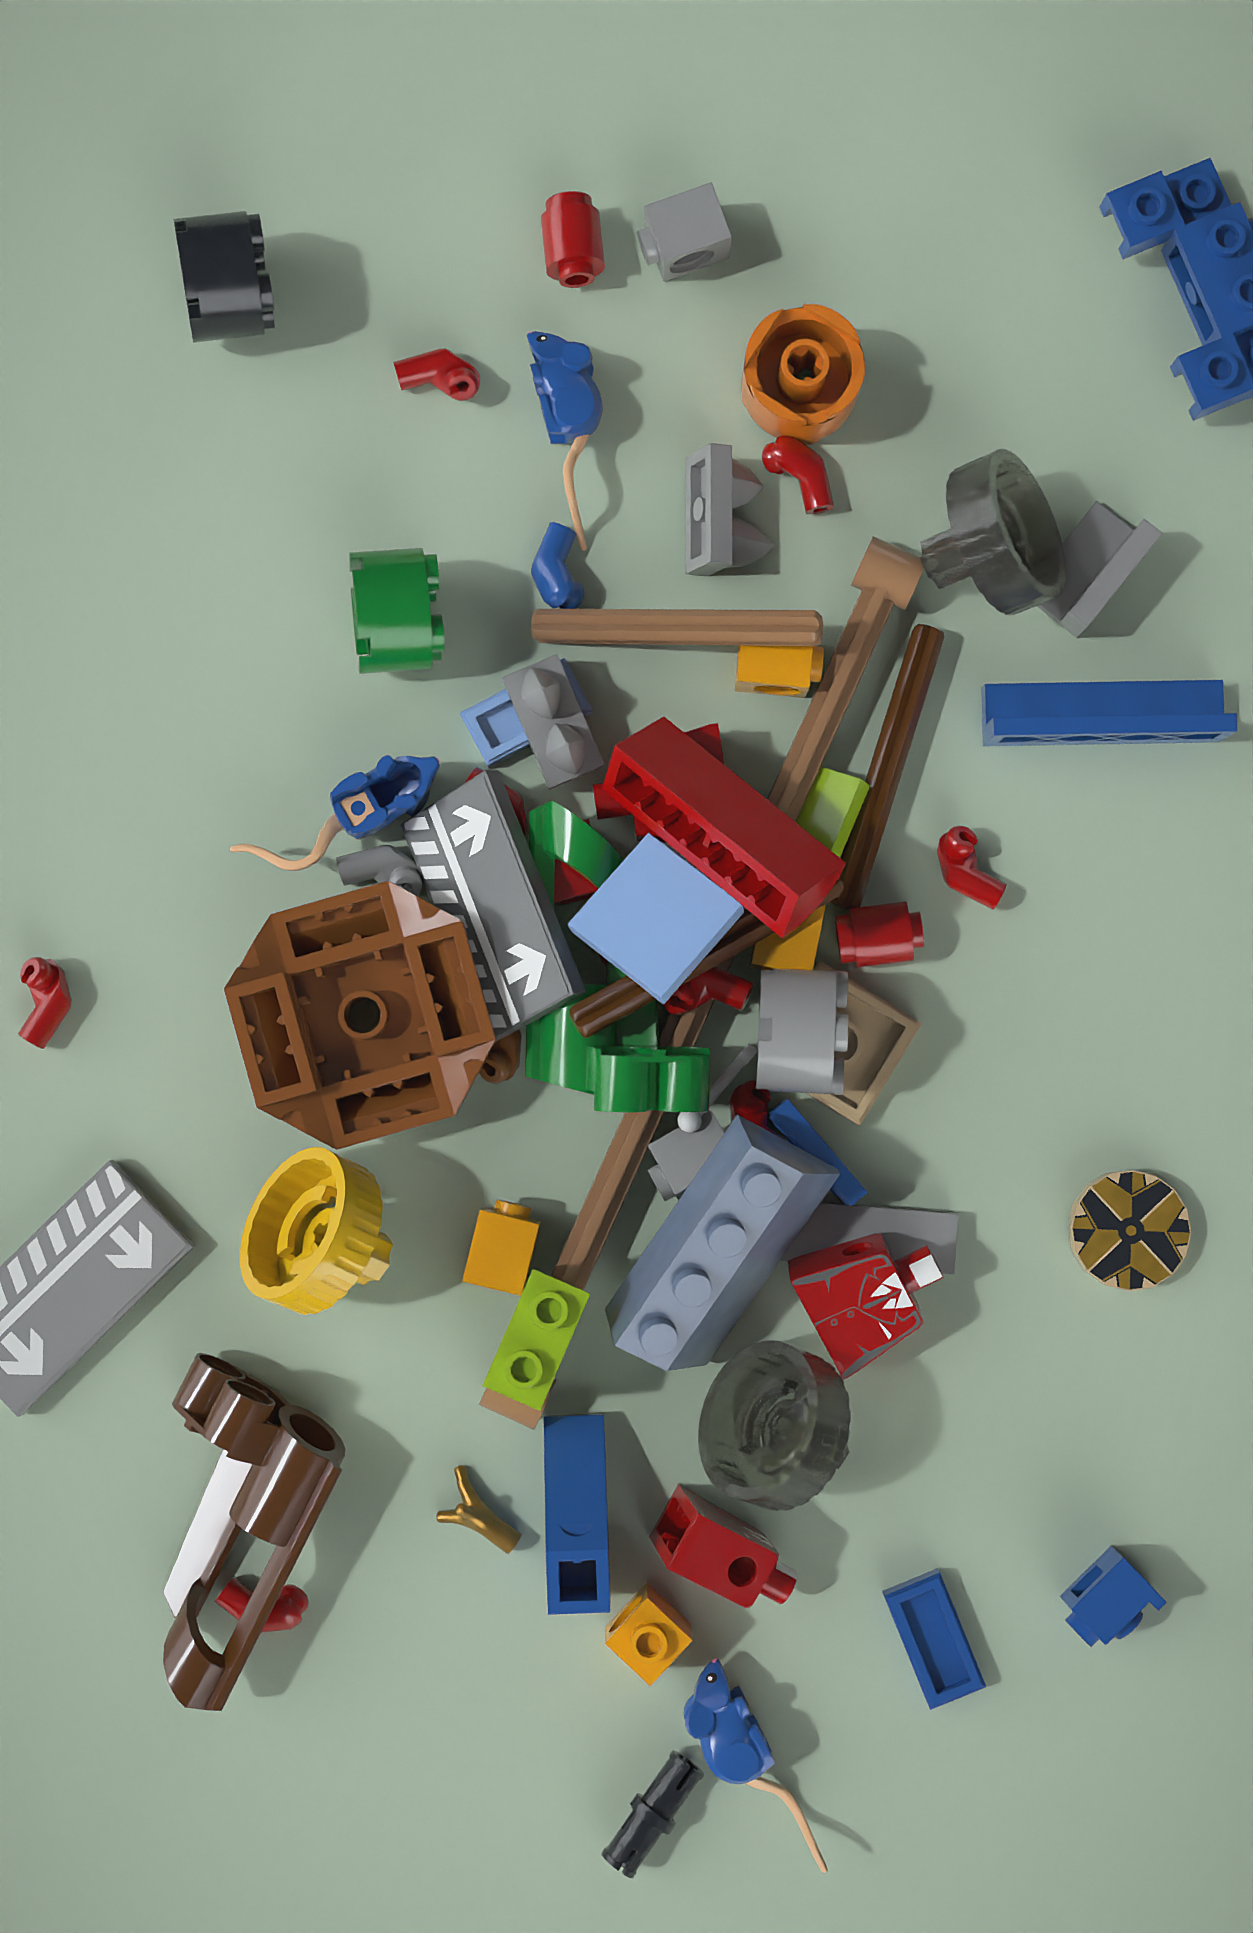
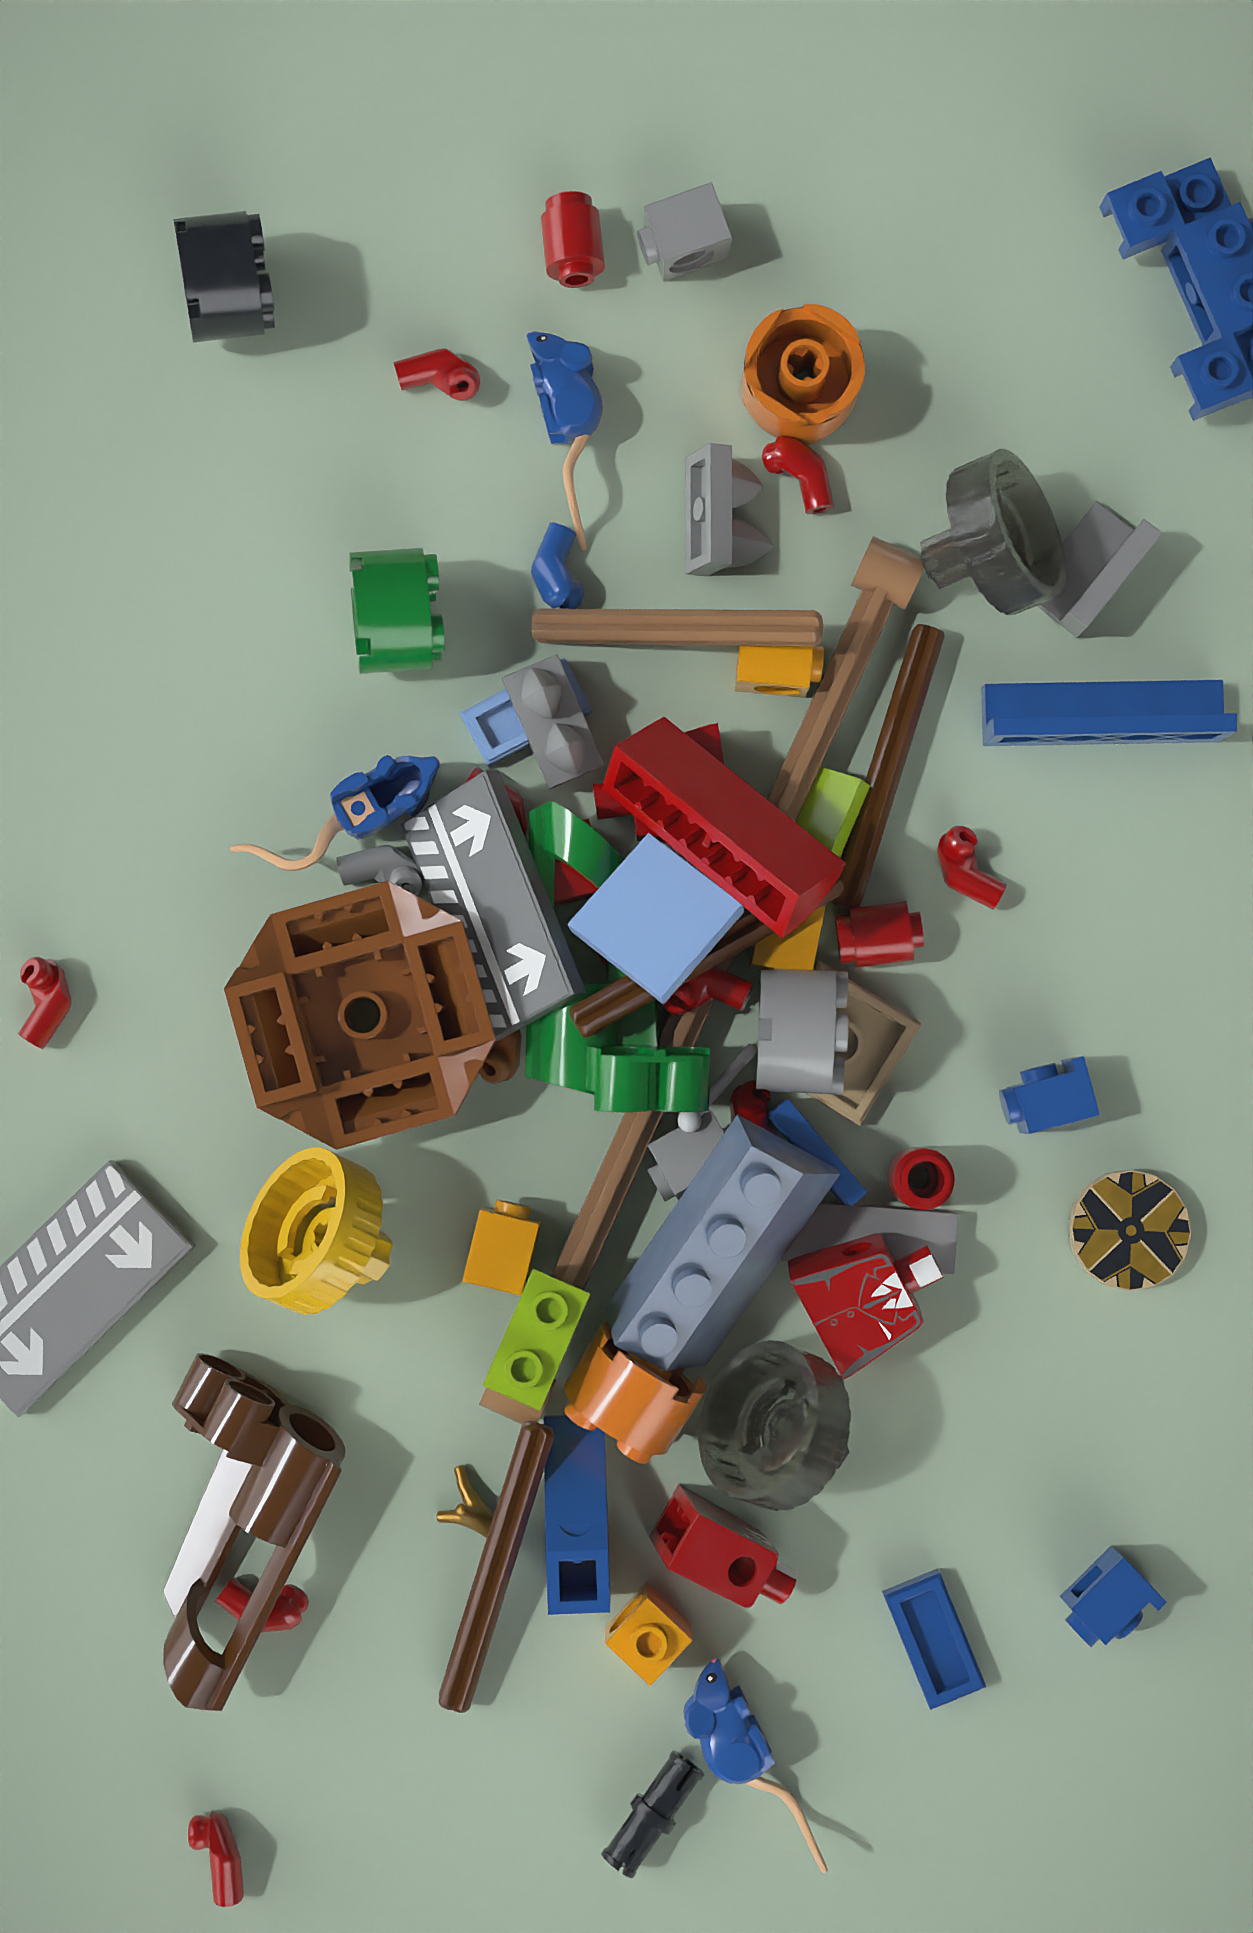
none -> red arm [188,1811,244,1907]
none -> reddish brown axle [438,1421,554,1713]
none -> orange brick [564,1321,707,1464]
none -> red brick [887,1147,955,1210]
none -> blue brick [999,1056,1100,1134]

